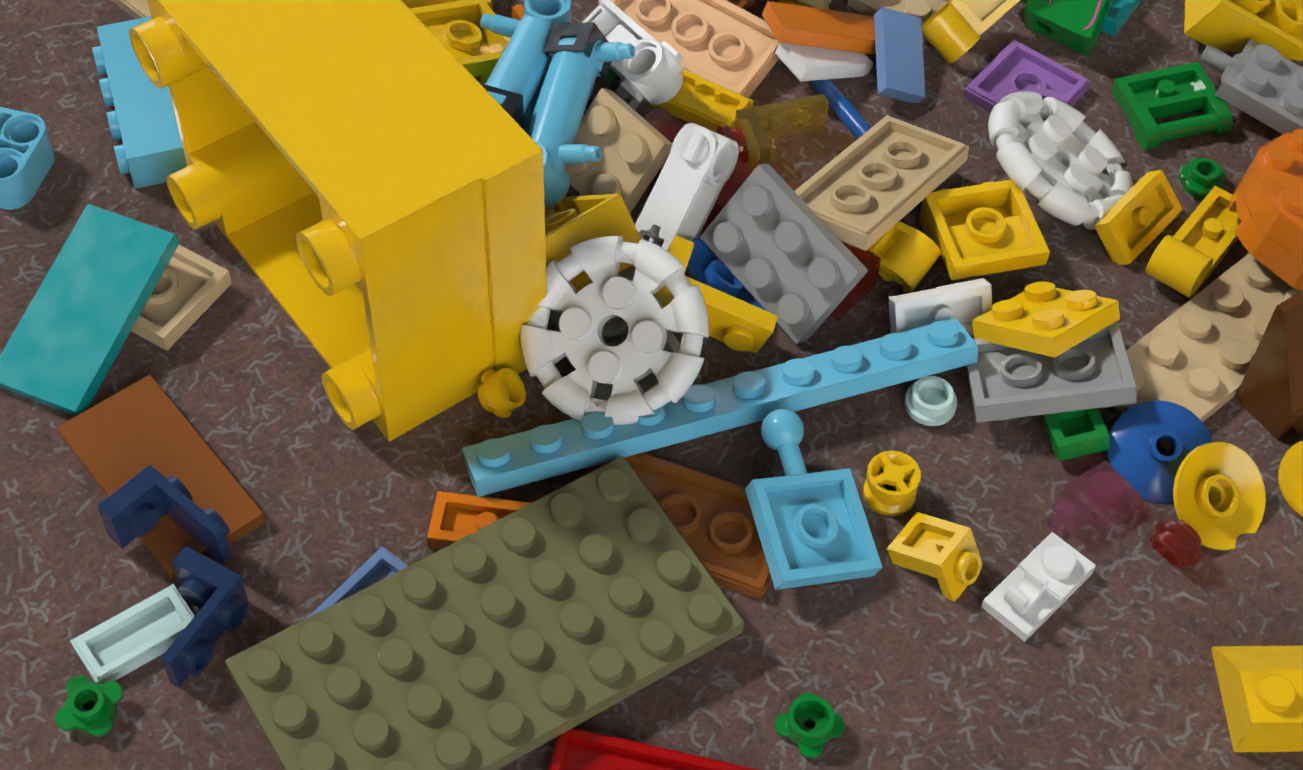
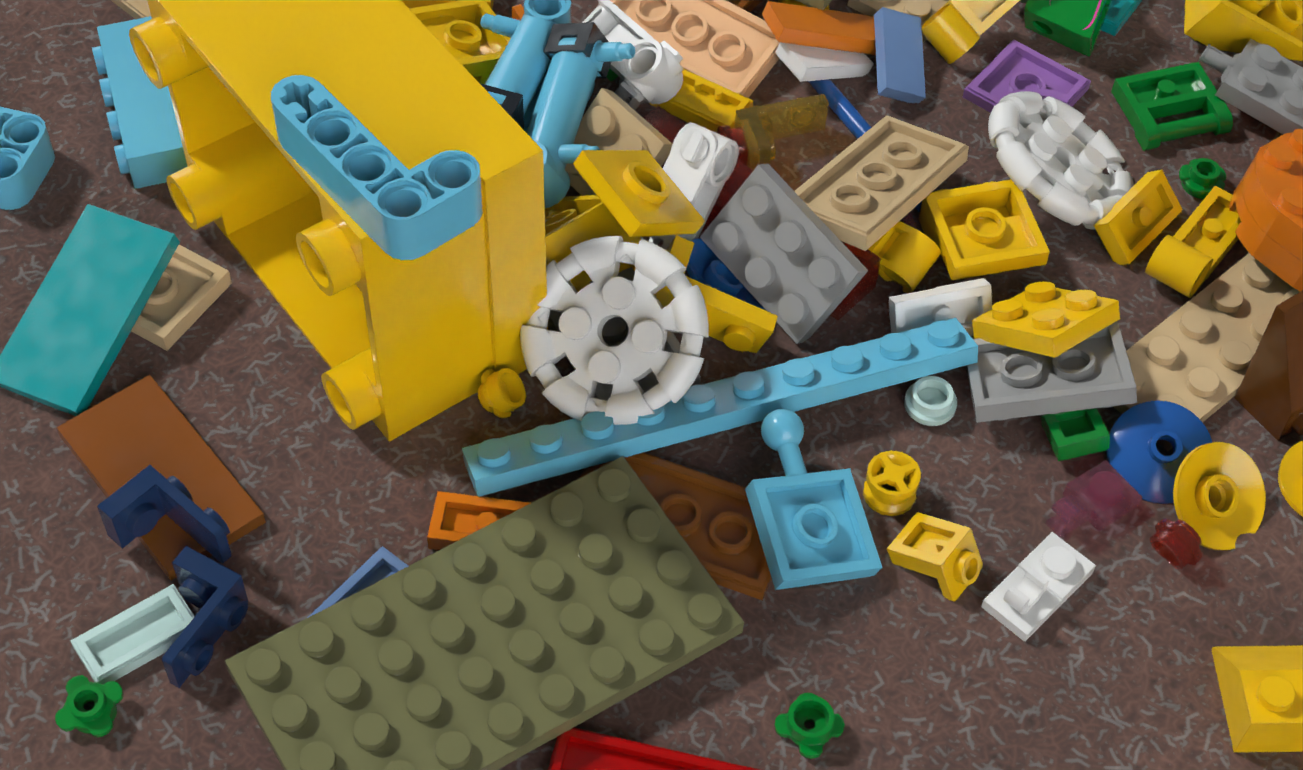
none -> medium azure beam [271,75,483,260]
none -> yellow piece [573,150,705,237]

